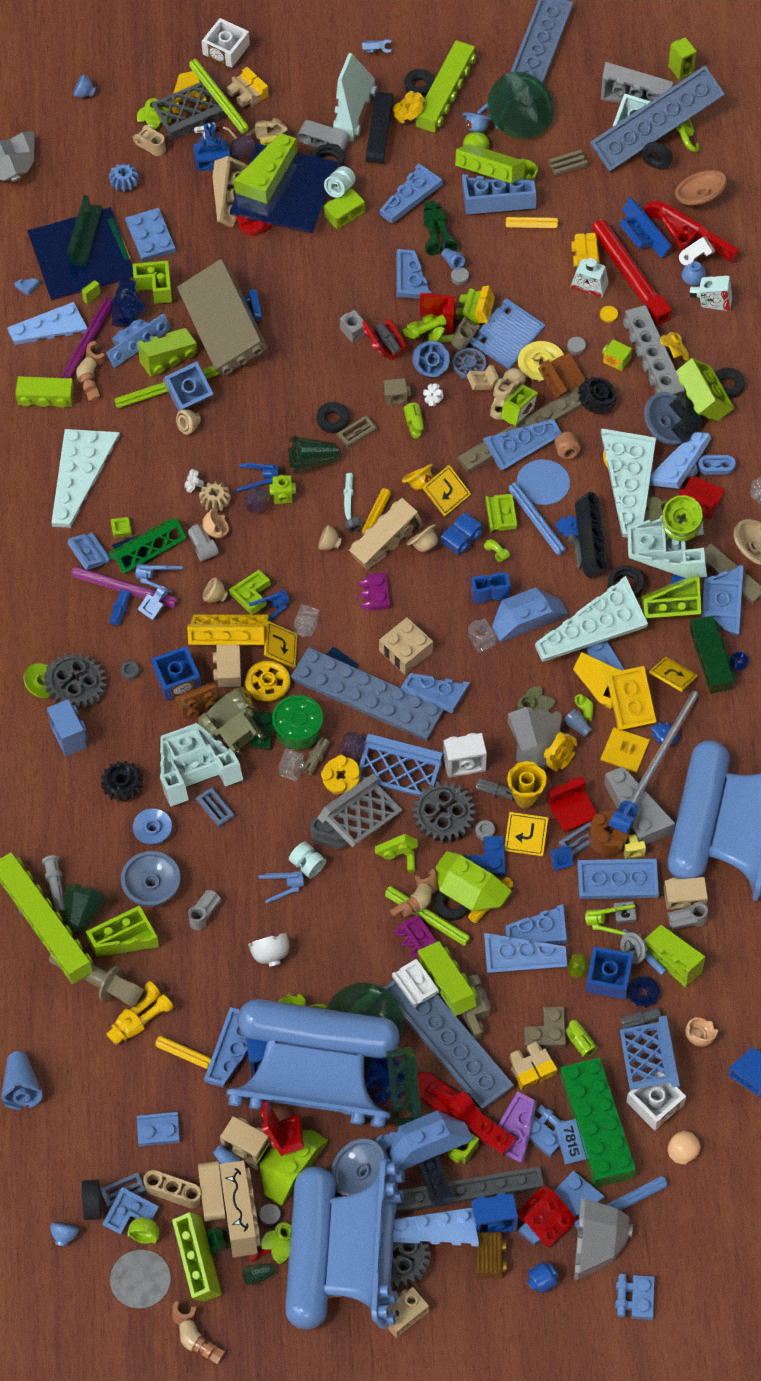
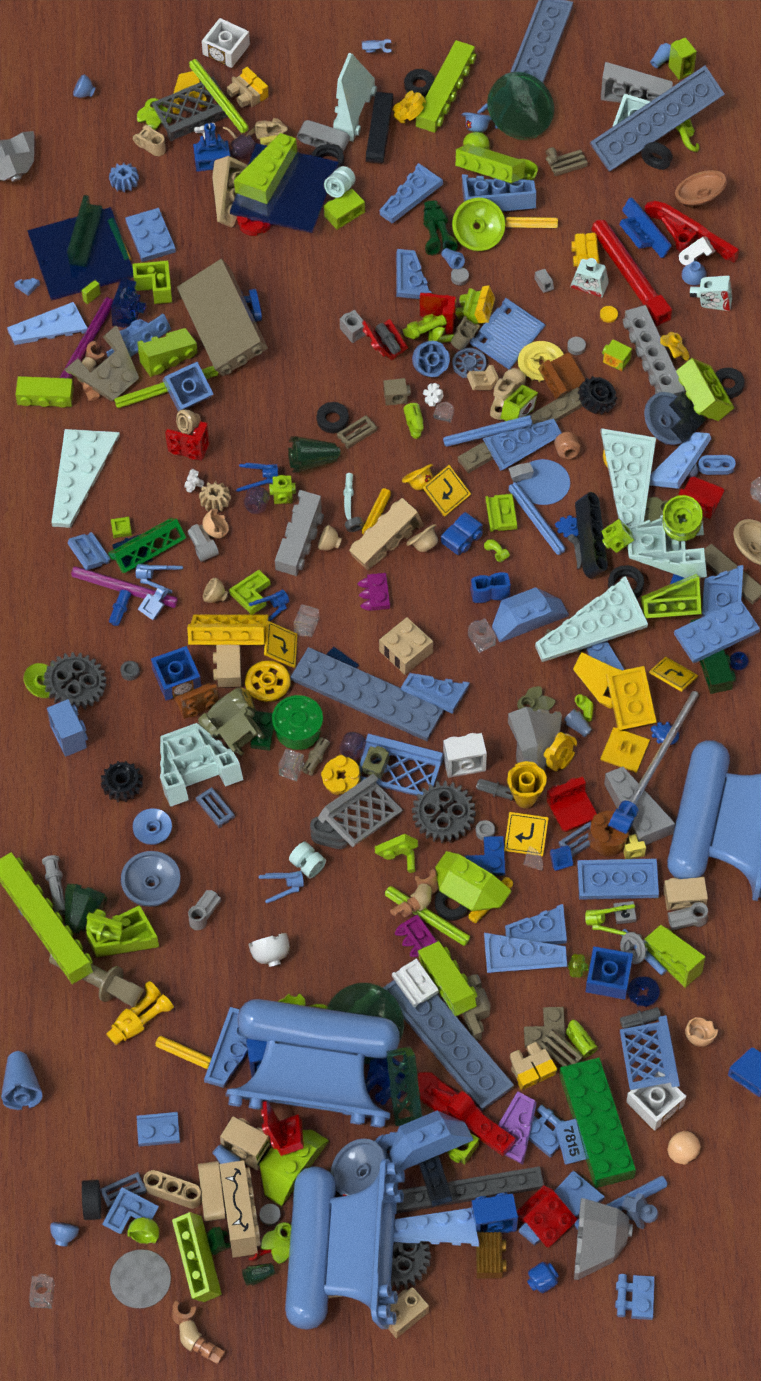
none -> clear brick [29,1274,55,1309]
none -> dark tan wing [64,326,139,401]
none -> lime hips [86,909,123,942]
none -> red bracket [165,422,210,461]
none -> light grey wedge [275,490,324,576]
none -> olive brick [362,746,390,779]
none -> clear tile [433,402,454,423]
none -> medium blue axle [443,415,533,447]
none -> lime dish [452,198,505,251]
none -> light grey piece [508,462,534,483]
none -> clear tile [523,846,543,871]
none -> light grey piece [534,269,554,293]
none -> dark tan tile [539,1029,583,1066]
none -> dark tan arm [545,147,558,165]
none -> lime brick [601,519,634,553]
none -> sand blue hips [622,1193,658,1229]
none -> medium blue cone [650,43,671,68]
none -> medium blue plate [674,600,760,664]

